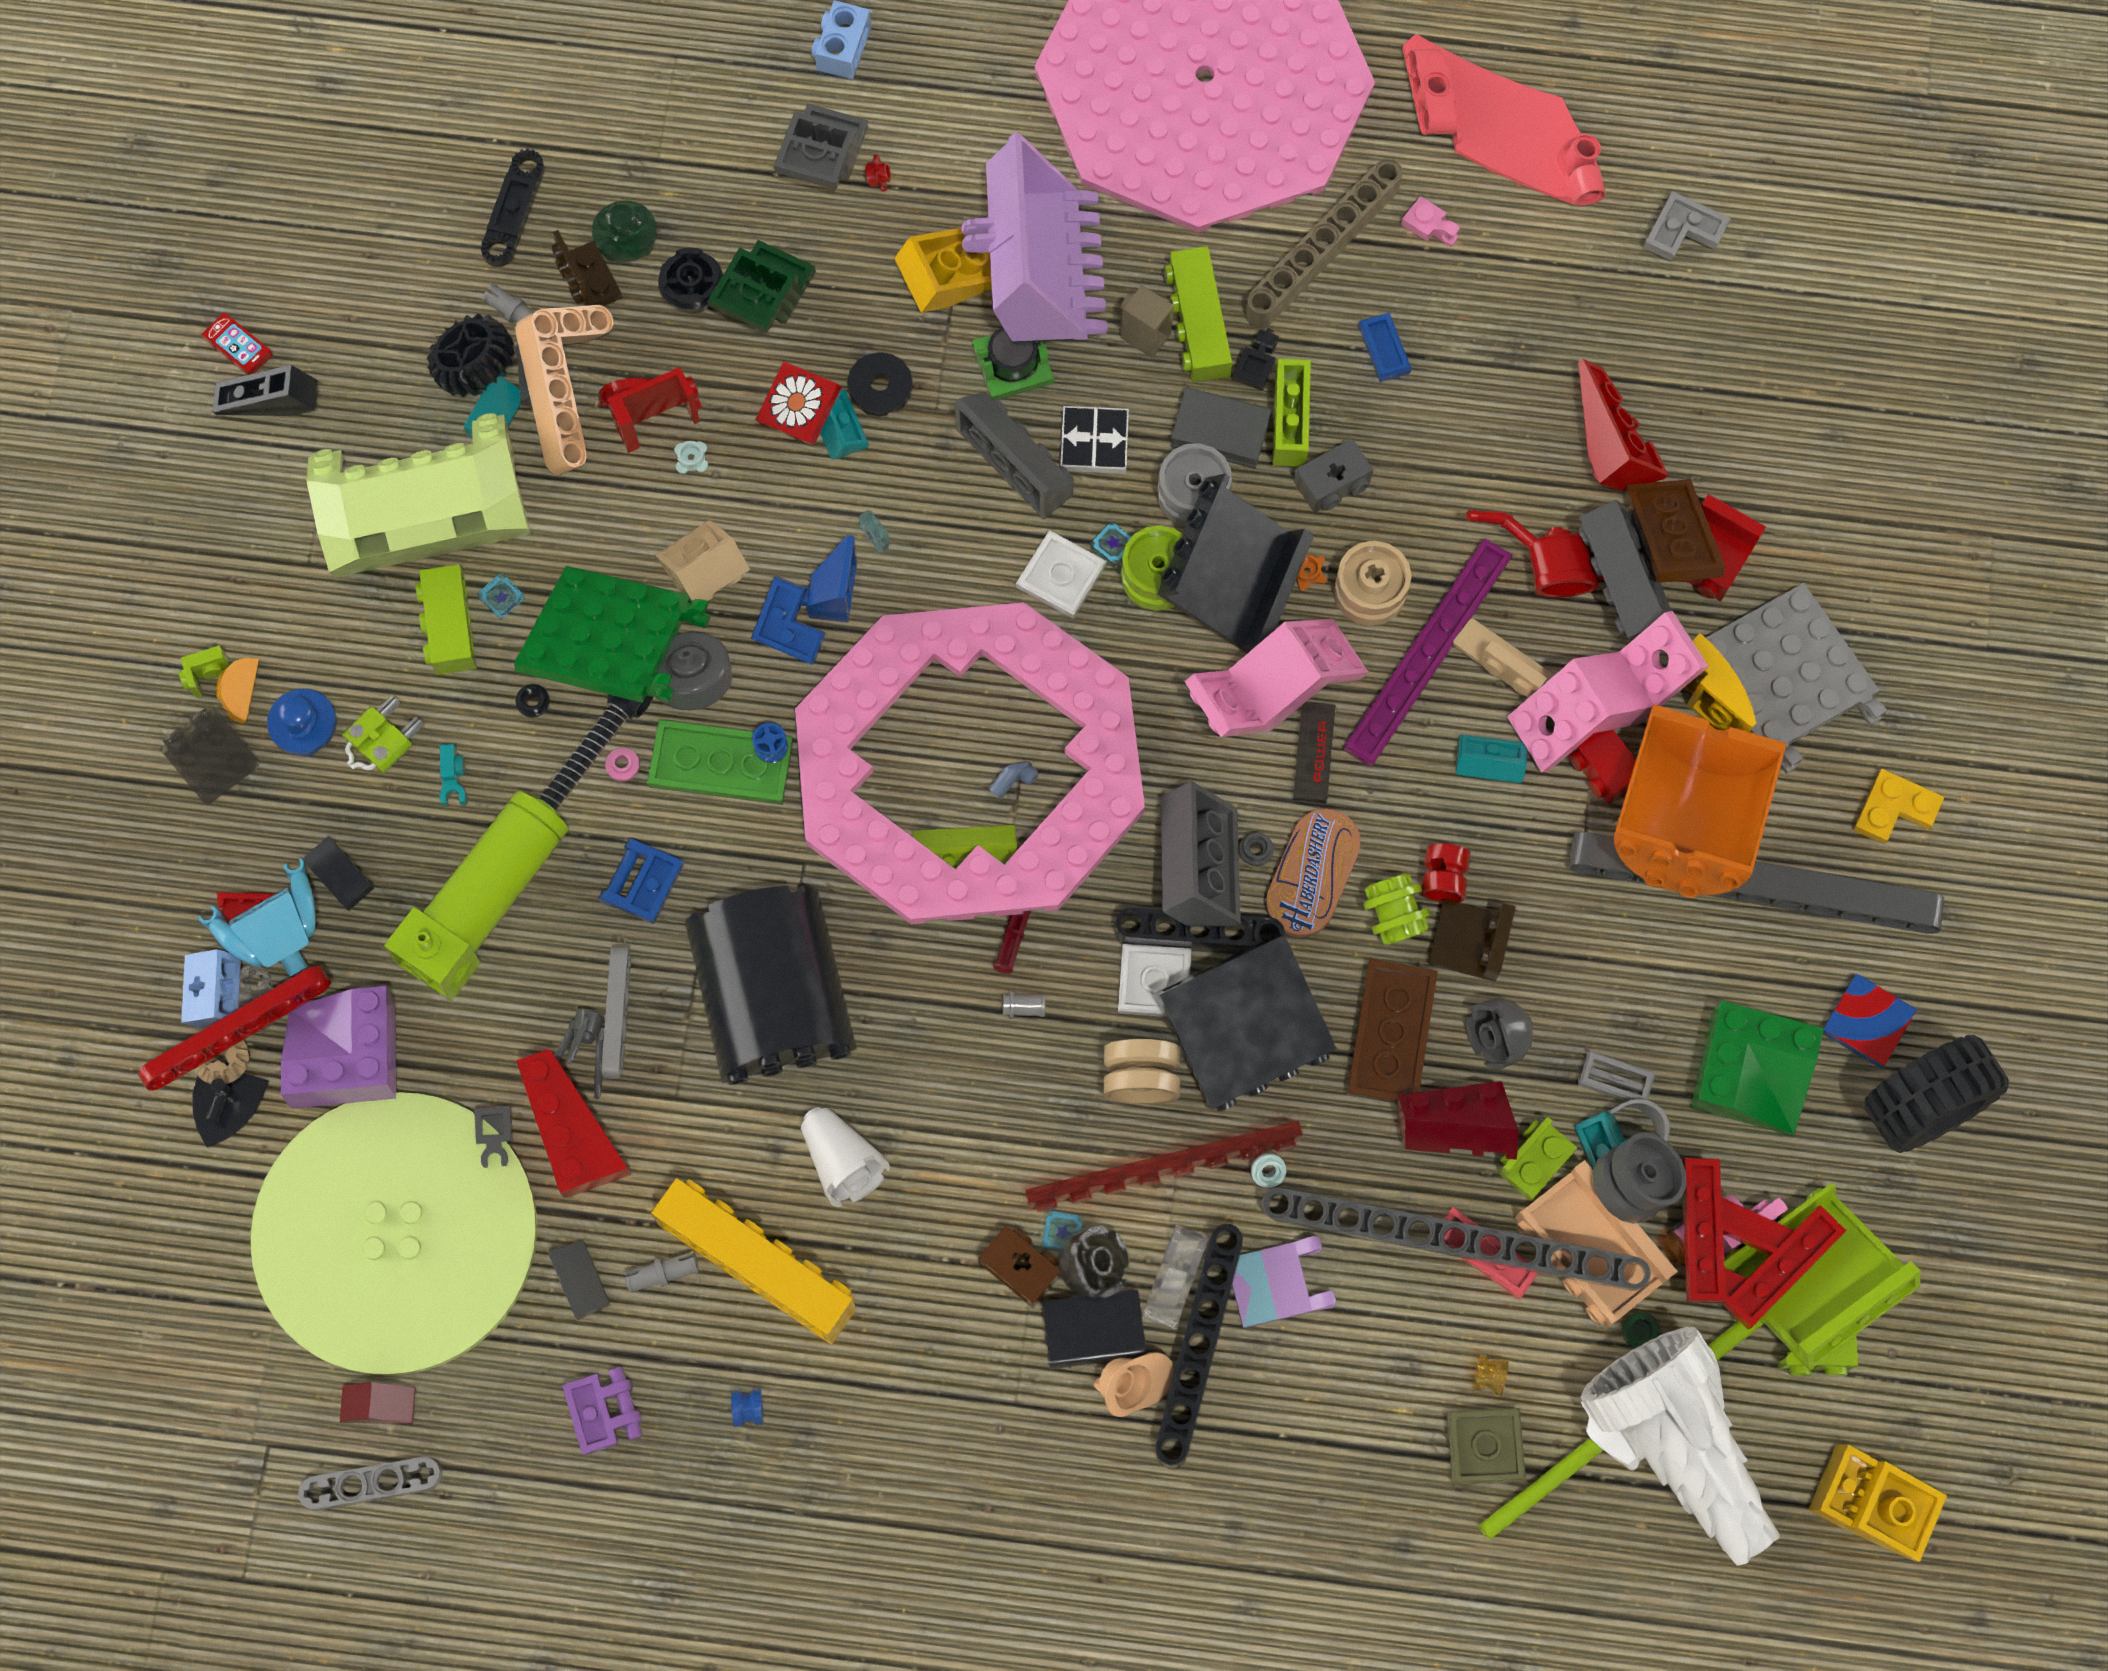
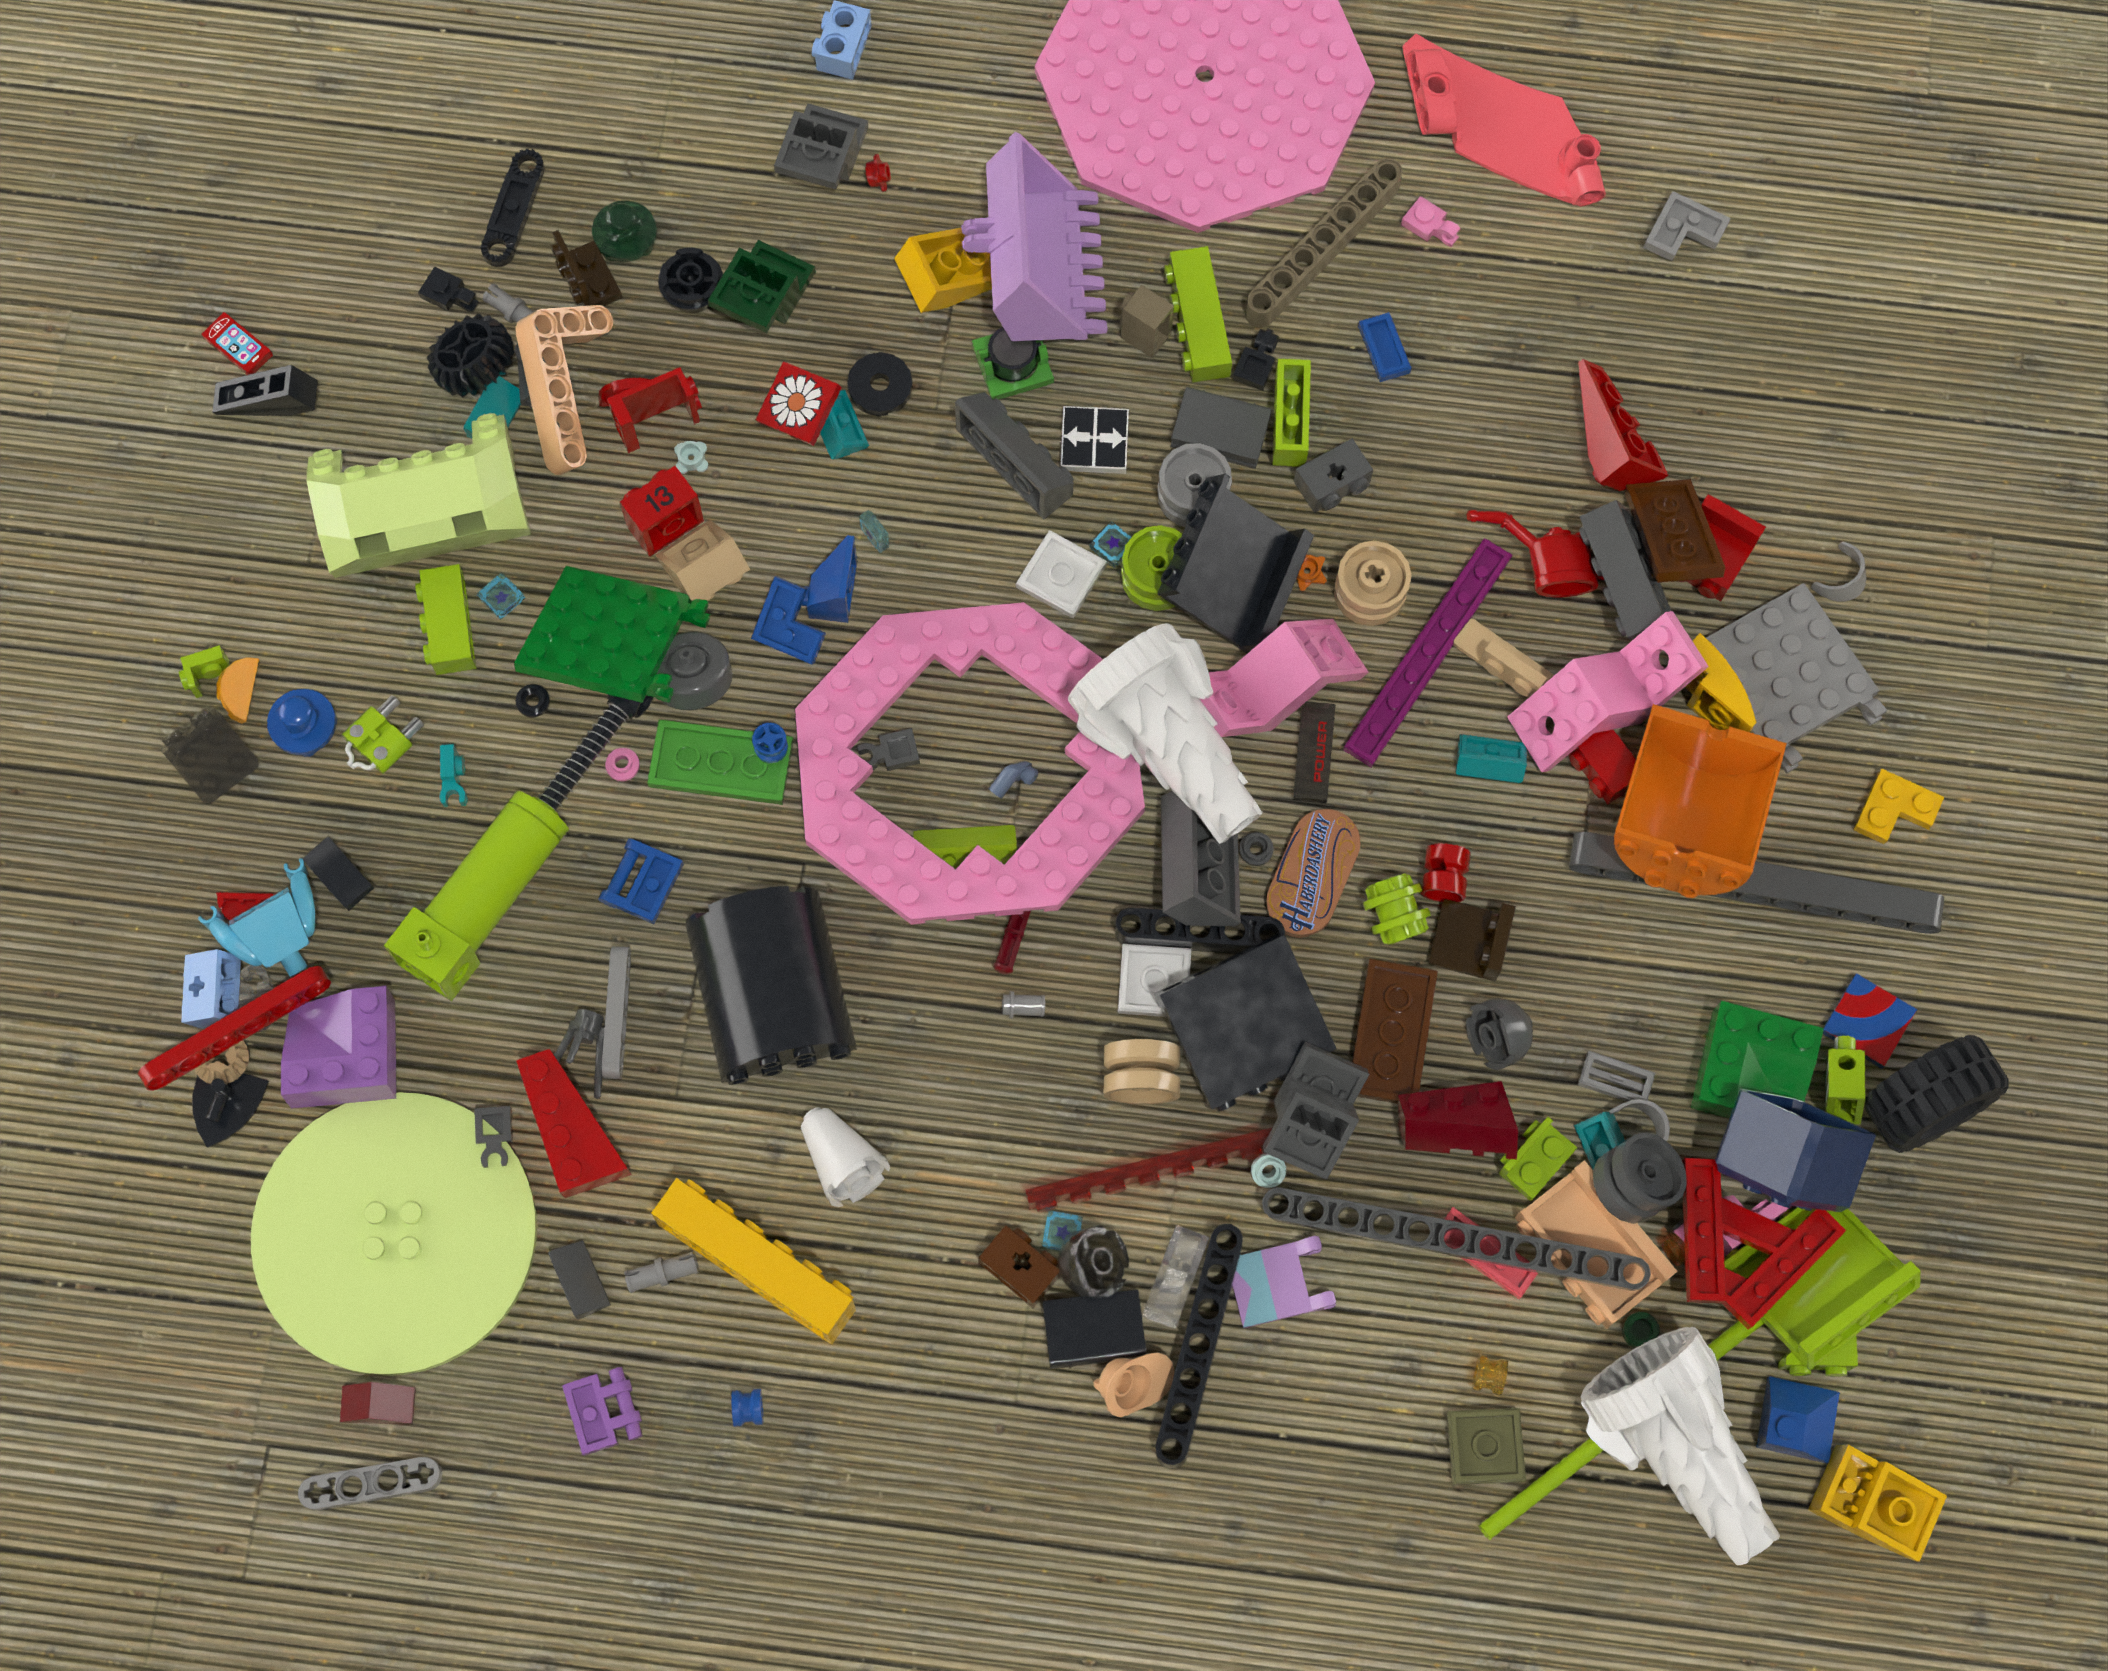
none -> black plate [418,267,479,313]
none -> red brick [619,465,704,557]
none -> dark grey plate [857,728,920,771]
none -> white cone [1068,623,1262,844]
none -> dark grey bracket [1262,1042,1369,1180]
none -> dark blue plate [1715,1088,1876,1212]
none -> blue slope [1756,1376,1840,1464]
none -> light grey helmet [1811,541,1867,602]
none -> lime torso [1825,1036,1865,1125]

